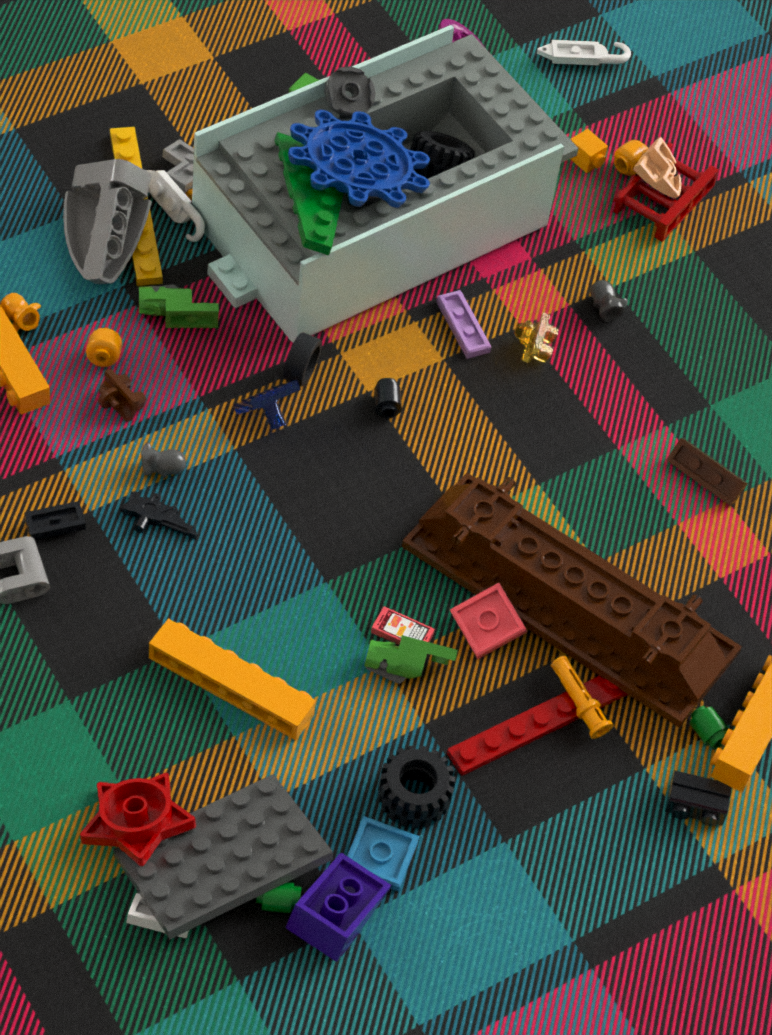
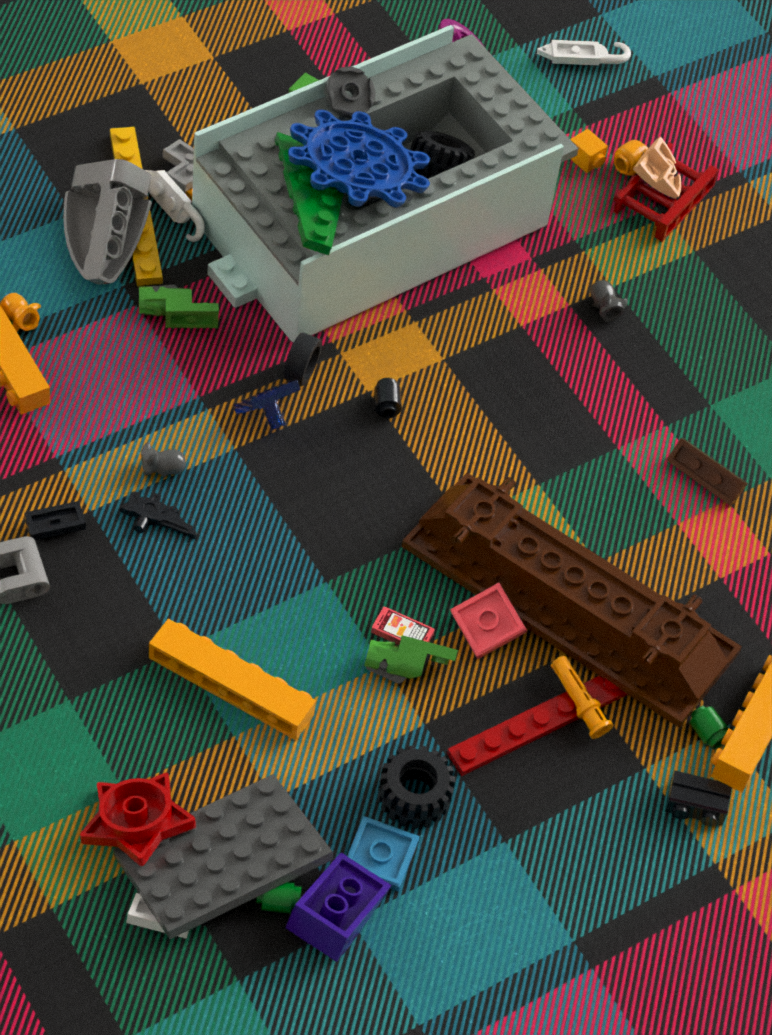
light orange head [86,328,122,367] -> none
reddish brown hips [98,369,146,422] -> none
lavender tile [436,290,491,359] -> none
clear yellow hips [514,312,559,363] -> none

